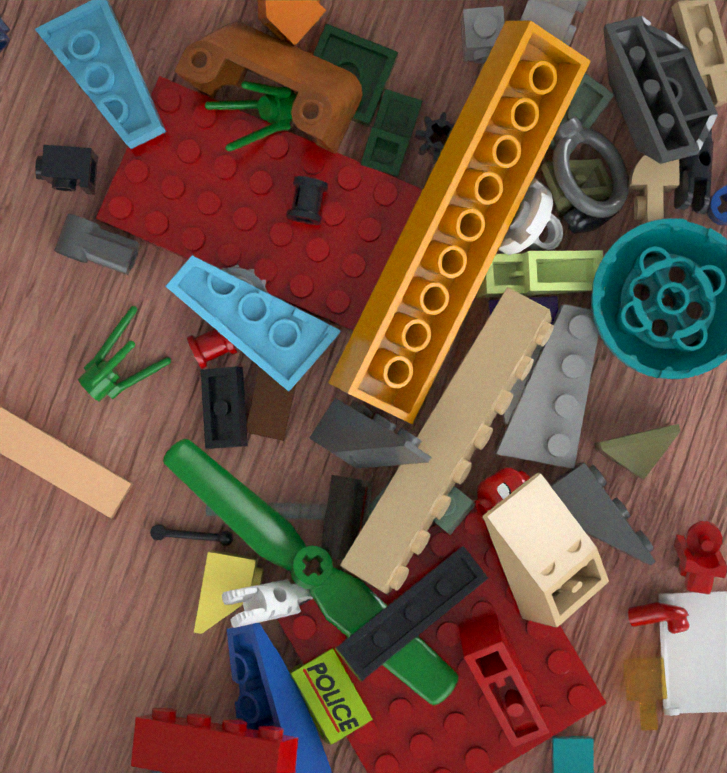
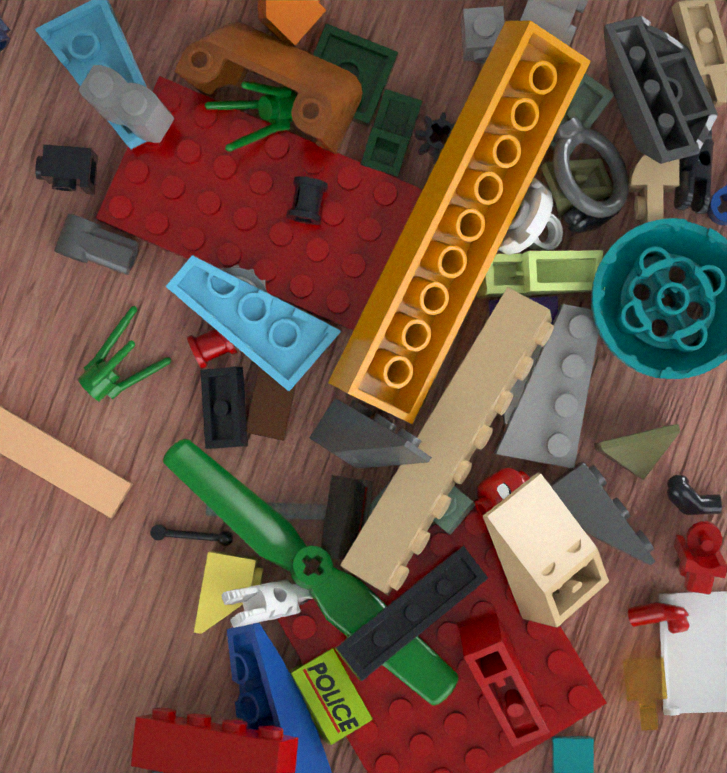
none -> light grey brick [78,65,174,143]
none -> black arm [667,475,722,515]

